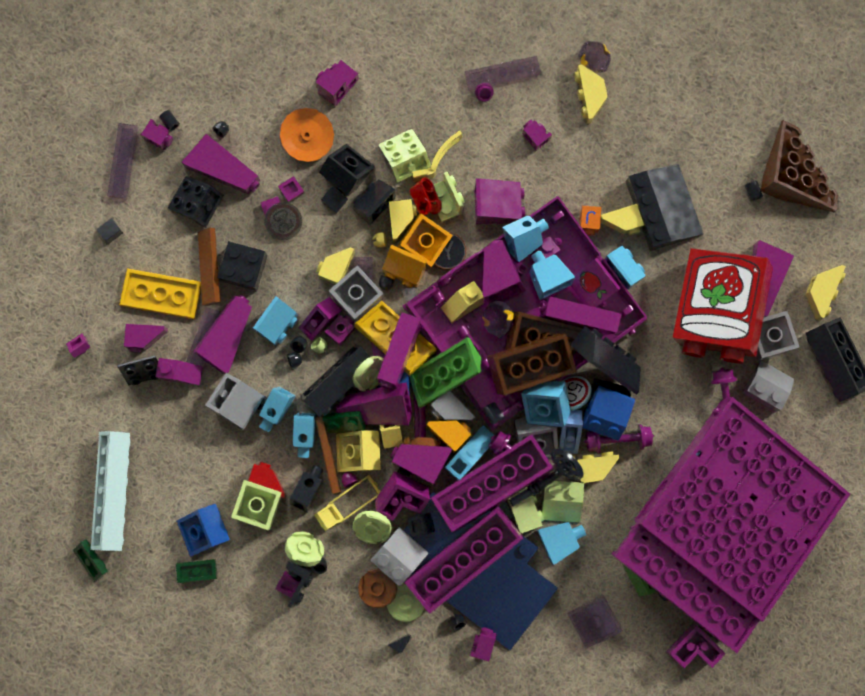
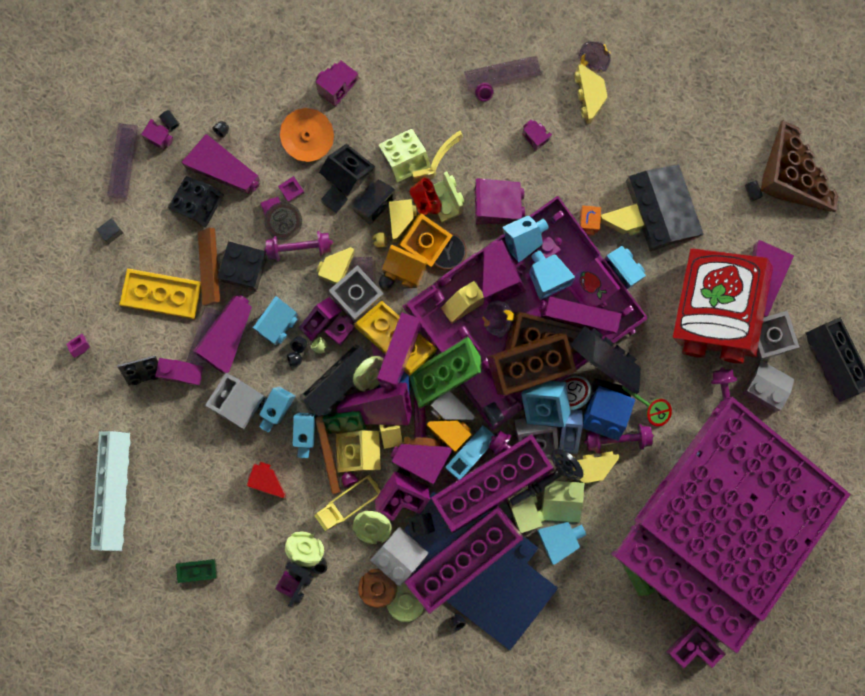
dark green plate [73,539,108,582] -> none
magenta slope [124,324,168,353] -> none
blue slope [177,504,230,557] -> none
yellowish green slope [231,480,282,530] -> none
black torso [290,465,324,513] -> none
black slope [388,634,411,653] -> none
magenta brick [470,627,496,661] -> none
slope [567,595,623,648] -> none
light yellow slope [805,265,846,321] -> none
none -> magenta piece [264,231,333,261]
none -> piece [622,386,672,427]

